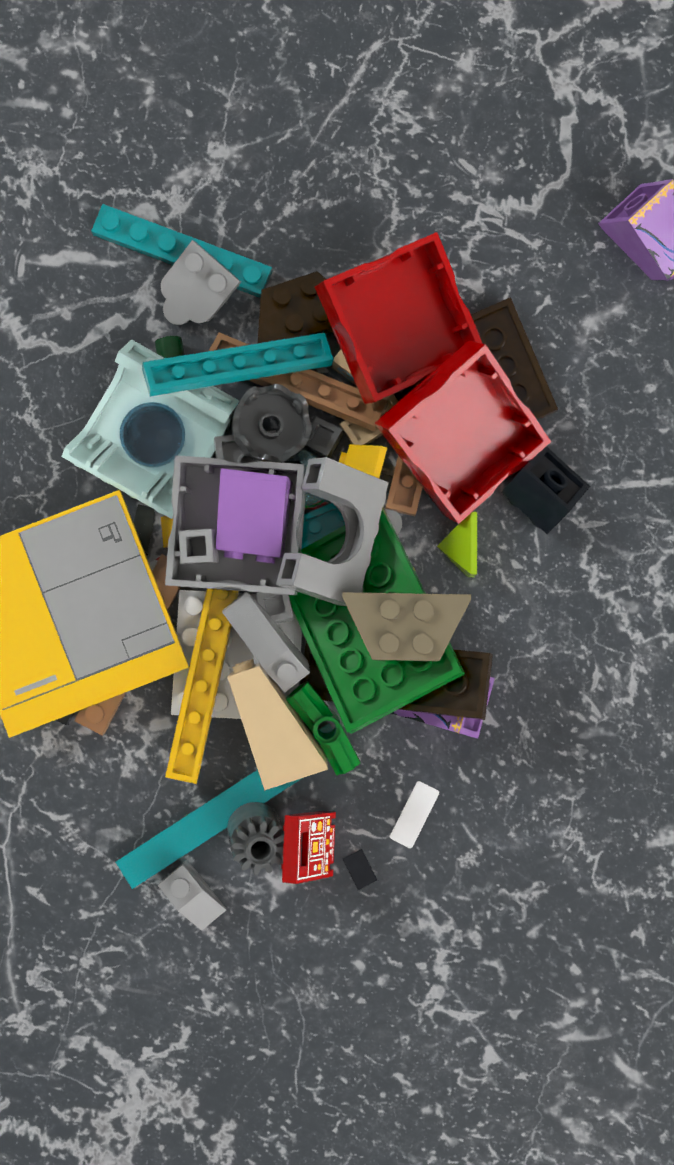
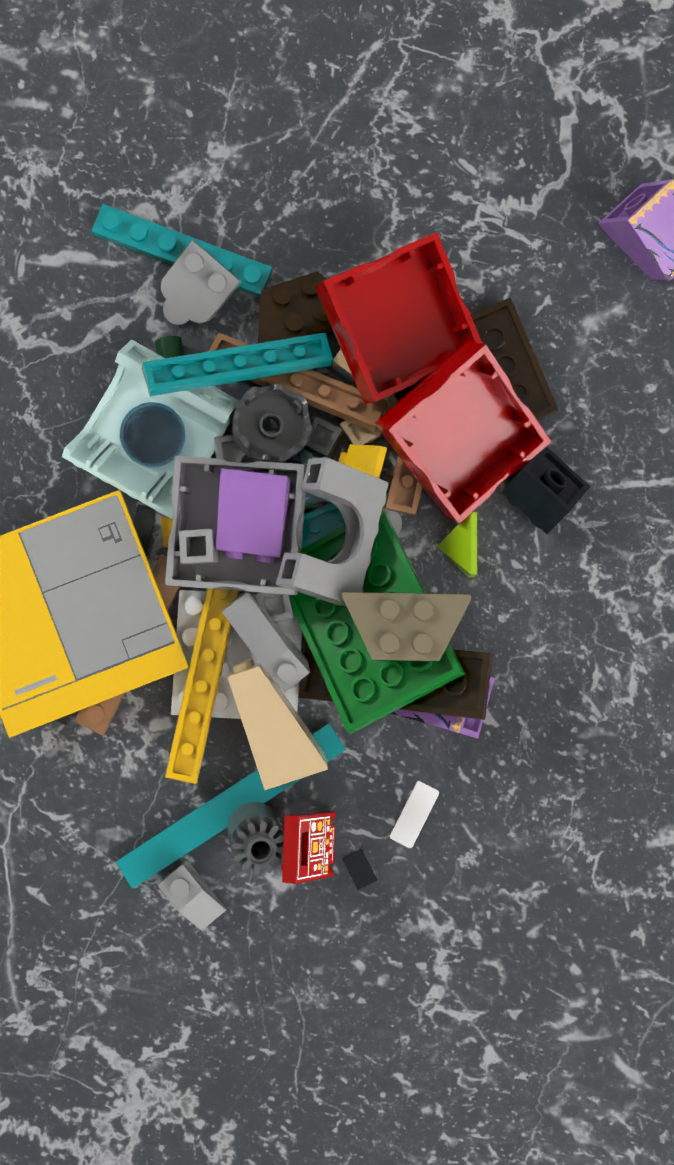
green piece [286,681,361,776] -> none

